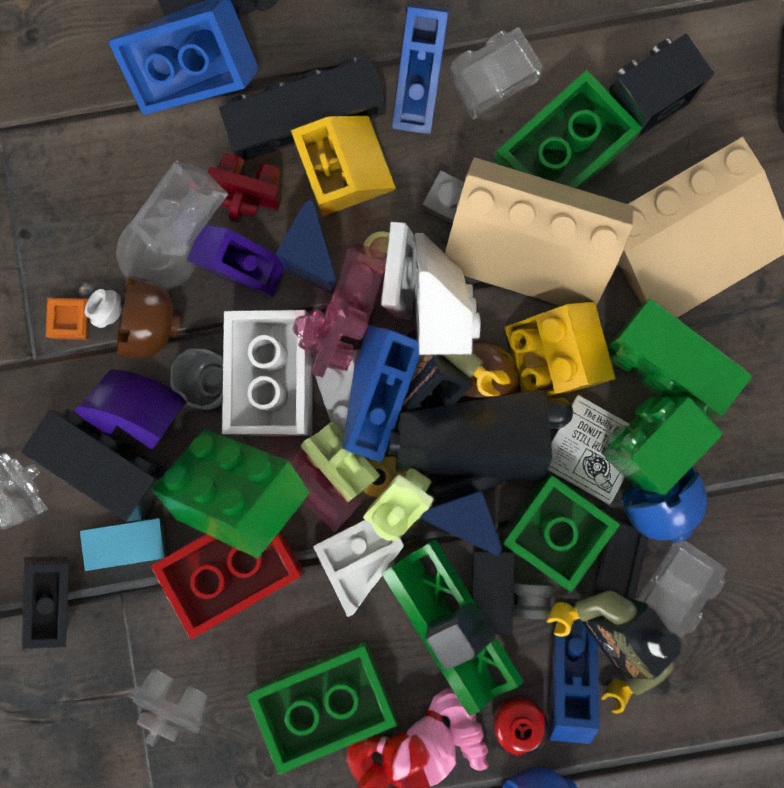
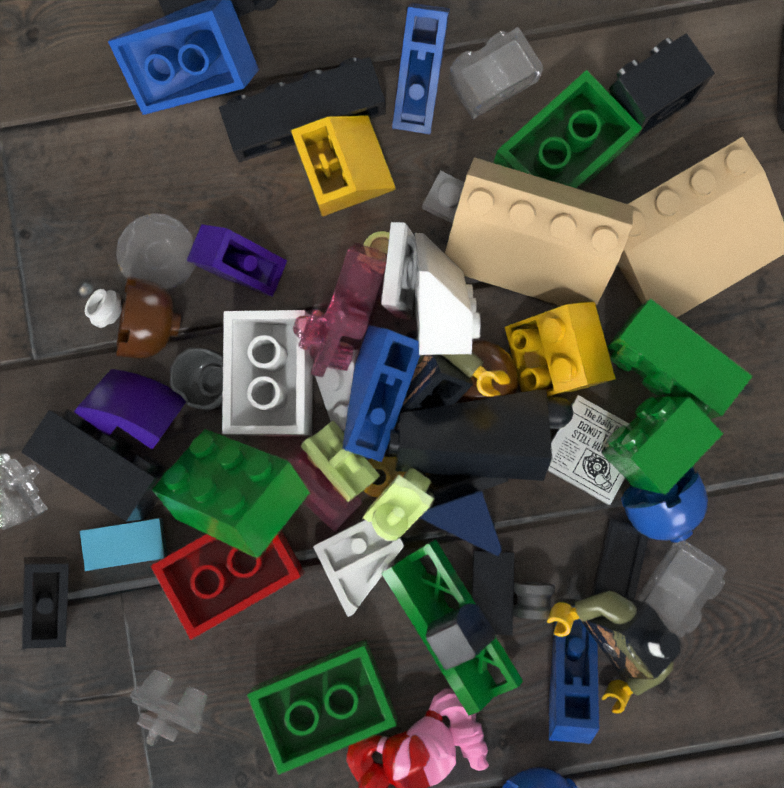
orange tile [46,298,90,340] -> none
clear brick [129,161,228,256] -> none
dark red hips [206,153,281,223] -> none
dark blue slope [276,200,341,296] -> none
red head [493,696,549,756] -> none
green brick [498,473,620,592] -> none

